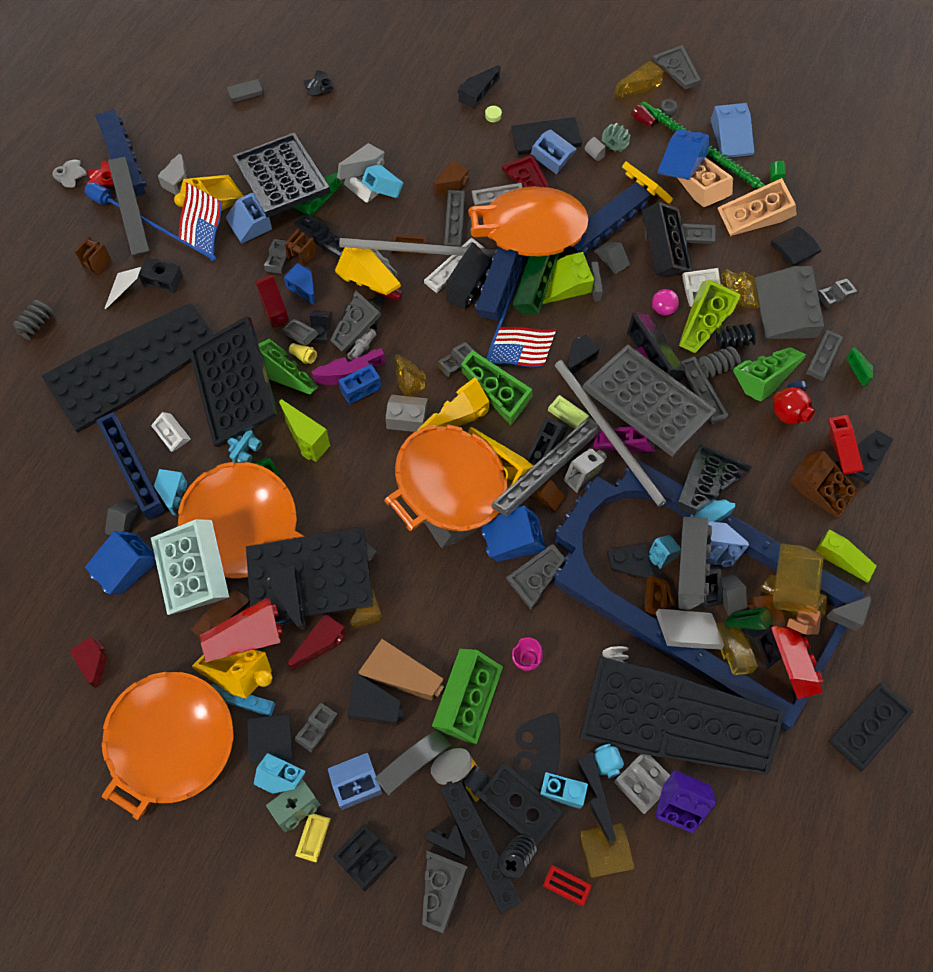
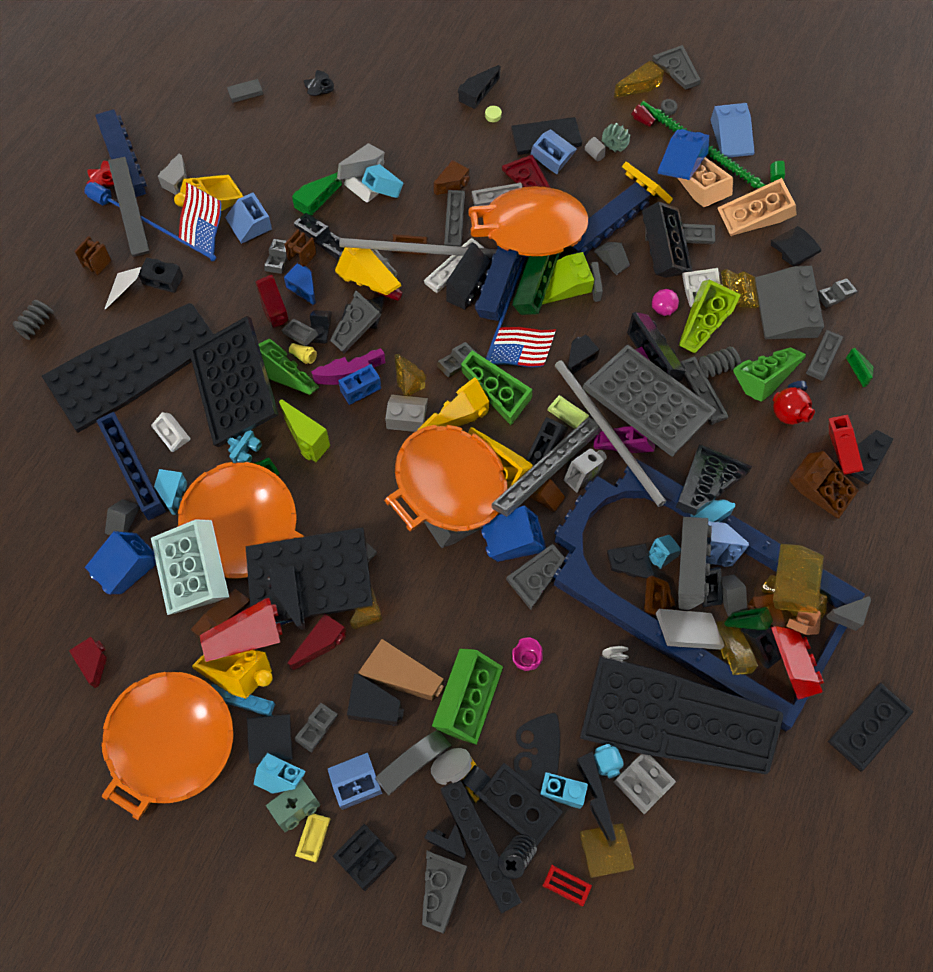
light grey plate [52,160,87,188] -> none
black plate [233,132,331,217] -> none
light grey pin [347,328,376,360] -> none
dark purple slope [655,770,716,833] -> none
black piece [716,323,756,350] -> none
lime slope [814,530,876,583] -> none

